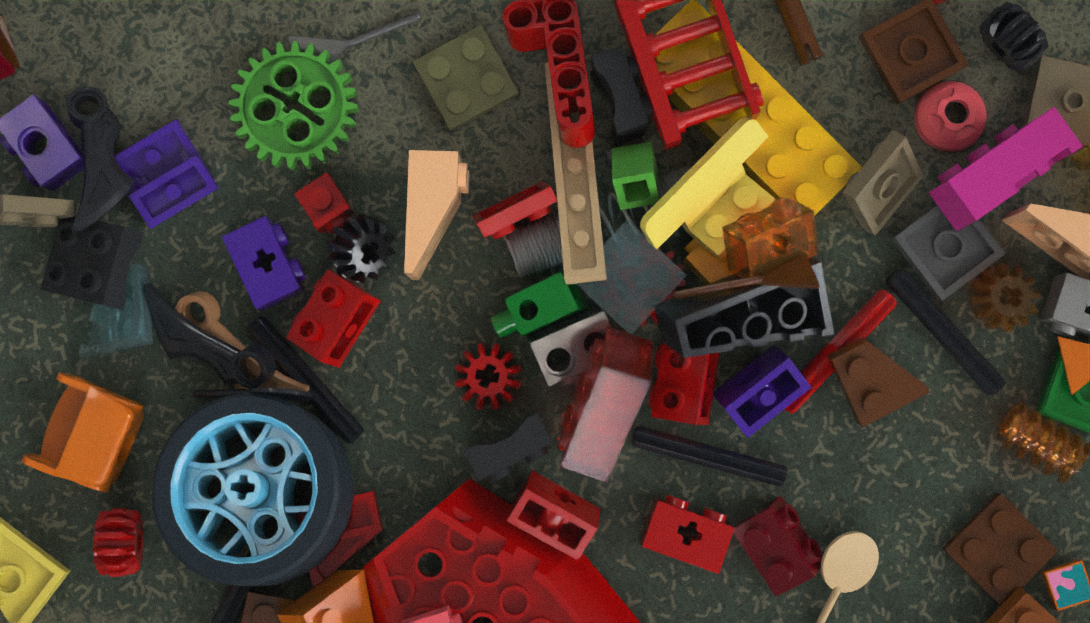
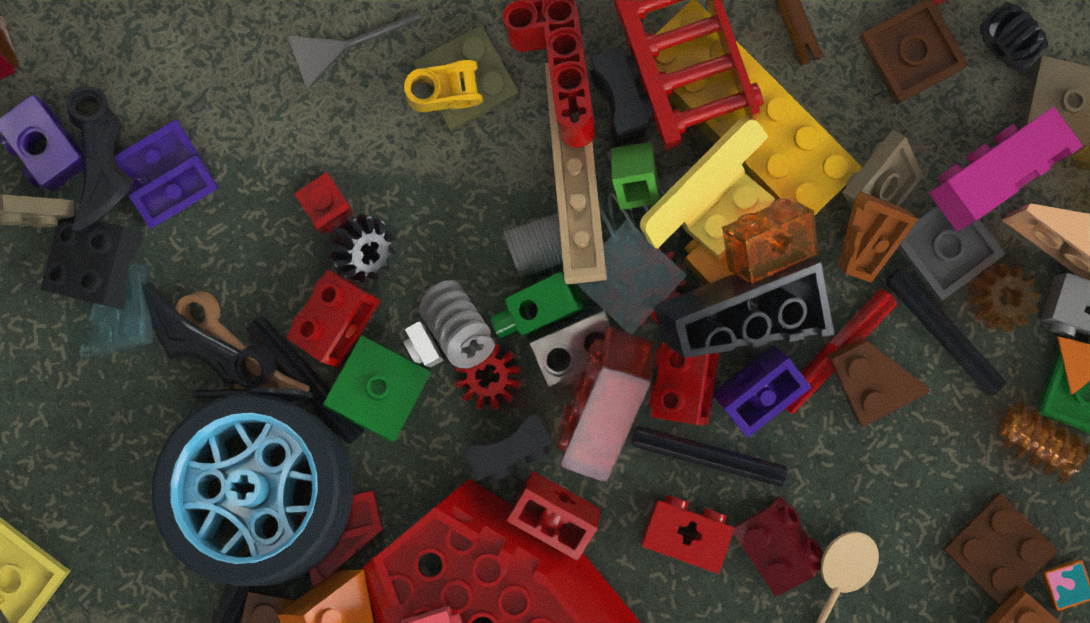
orange piece [21,372,144,492] -> none
red gear [92,508,144,577] -> none
dark purple brick [222,216,307,311] -> none
bright green gear [228,41,359,171] -> none
light nougat slope [404,150,470,280] -> none
red plate [472,181,558,240] -> none
reddish brown piece [673,253,820,299] -> none
coral piece [914,81,987,152] -> none
none -> green plate [322,335,432,444]
none -> white plate [403,321,444,368]
none -> yellow piece [404,60,483,113]
none -> light grey piece [419,280,496,368]
none -> dark orange wing [837,191,918,283]

